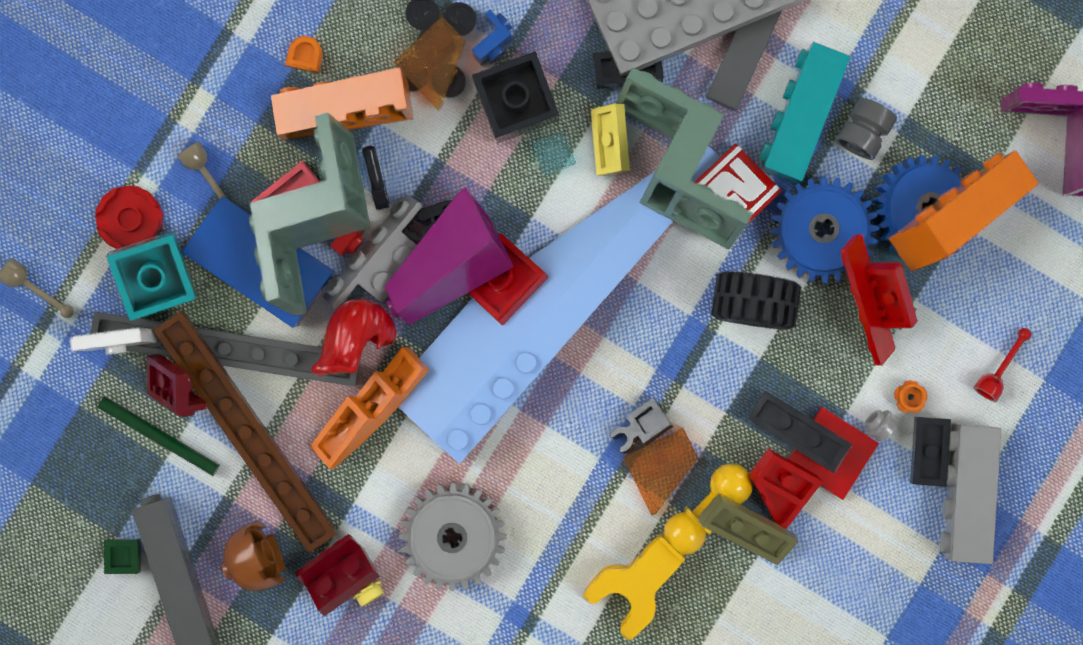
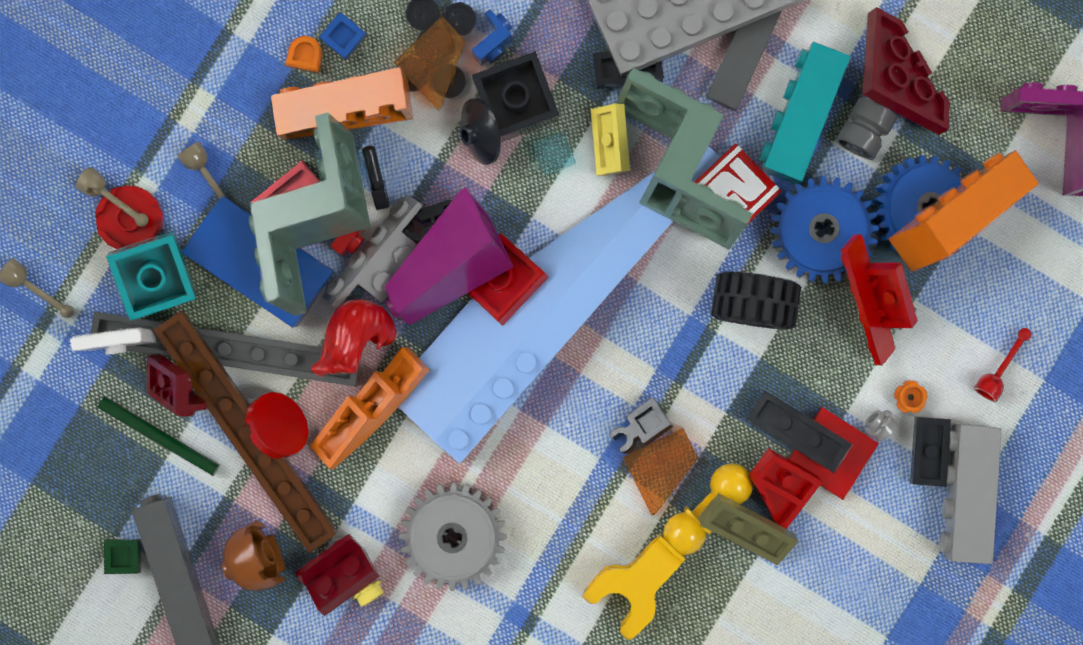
none -> dark tan hinge [76,167,148,227]
none -> red tile [245,392,309,459]
none -> blue plate [319,12,367,61]
none -> black dish [460,98,501,165]
none -> dark red plate [862,7,950,135]

